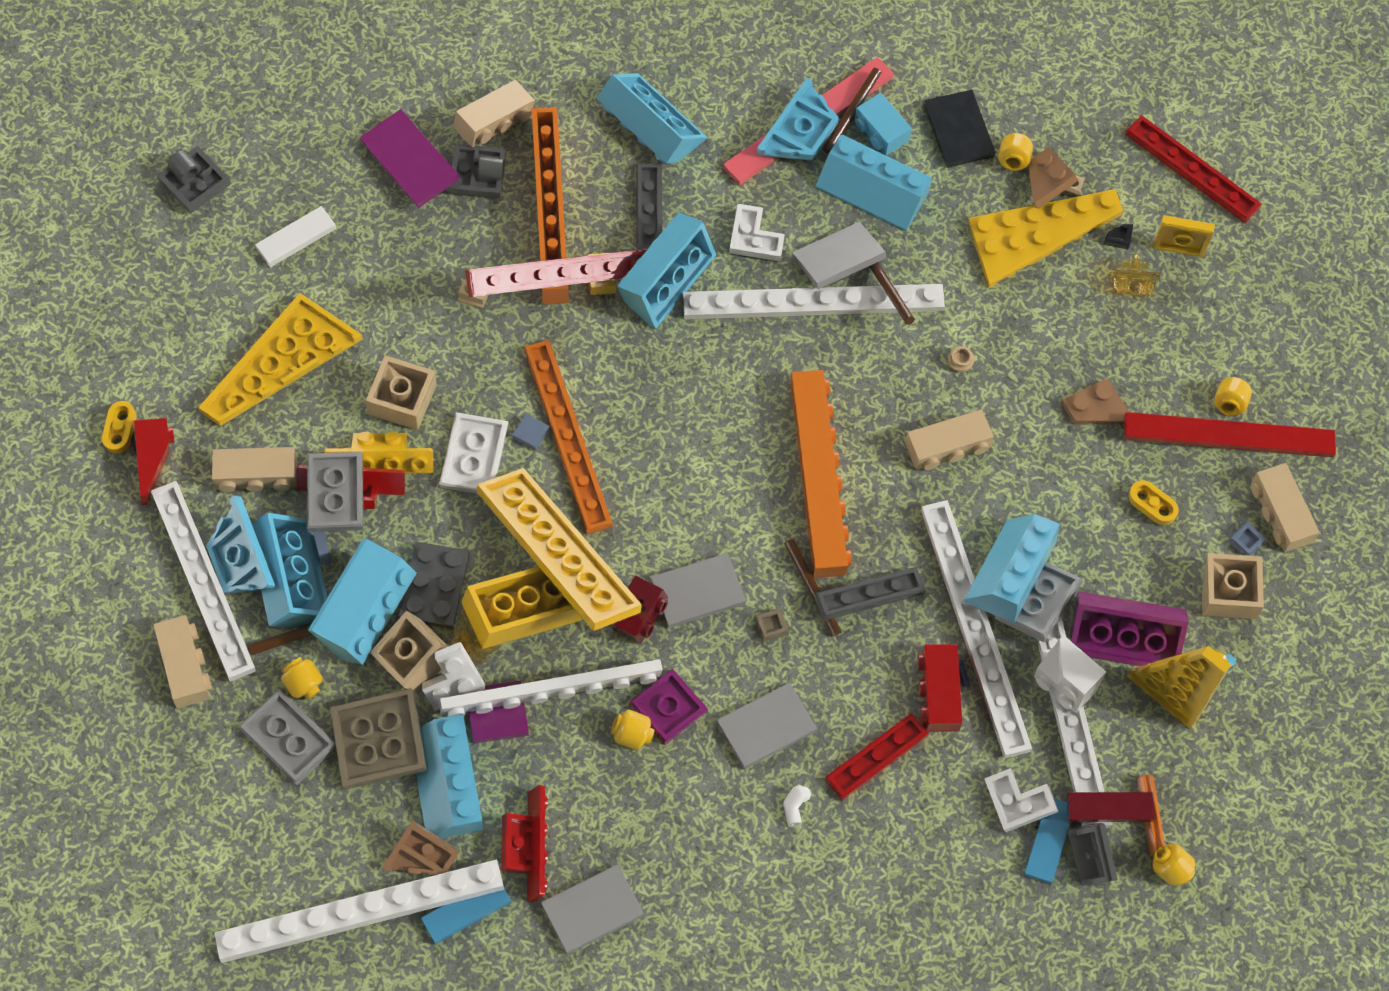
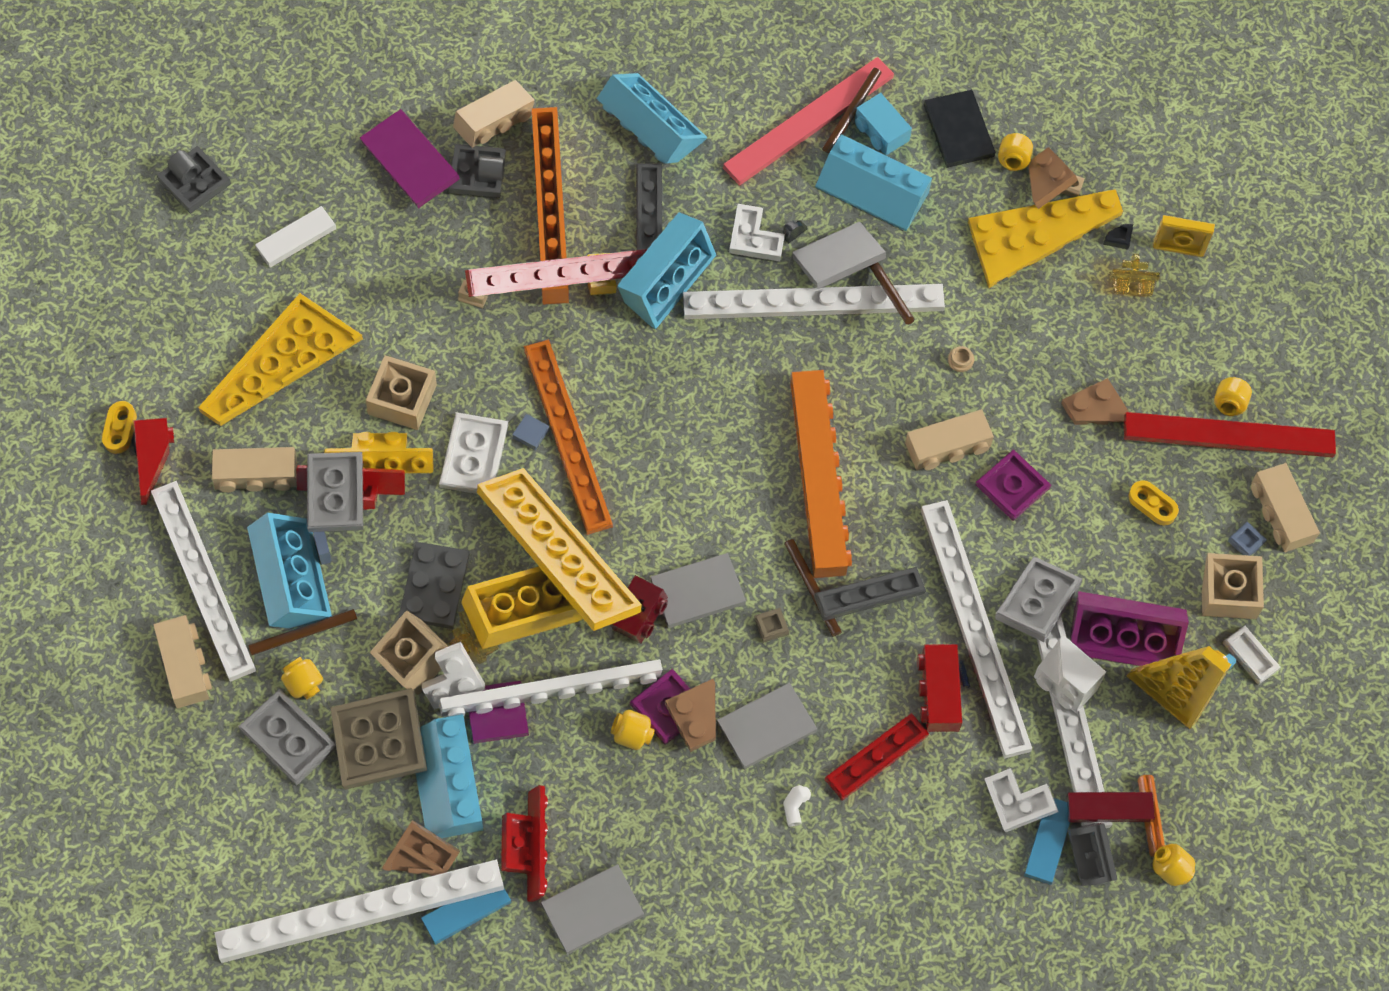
medium azure wing [206,496,275,593] -> none
medium azure slope [308,538,417,665] -> none
medium azure wing [756,78,839,160] -> none
medium azure slope [964,514,1060,623] -> none
red tile [1125,115,1262,224] -> none
none -> medium nougat wing [665,679,716,752]
none -> black tile [783,220,807,244]
none -> magenta tile [975,449,1052,521]
none -> white tile [1223,626,1281,685]

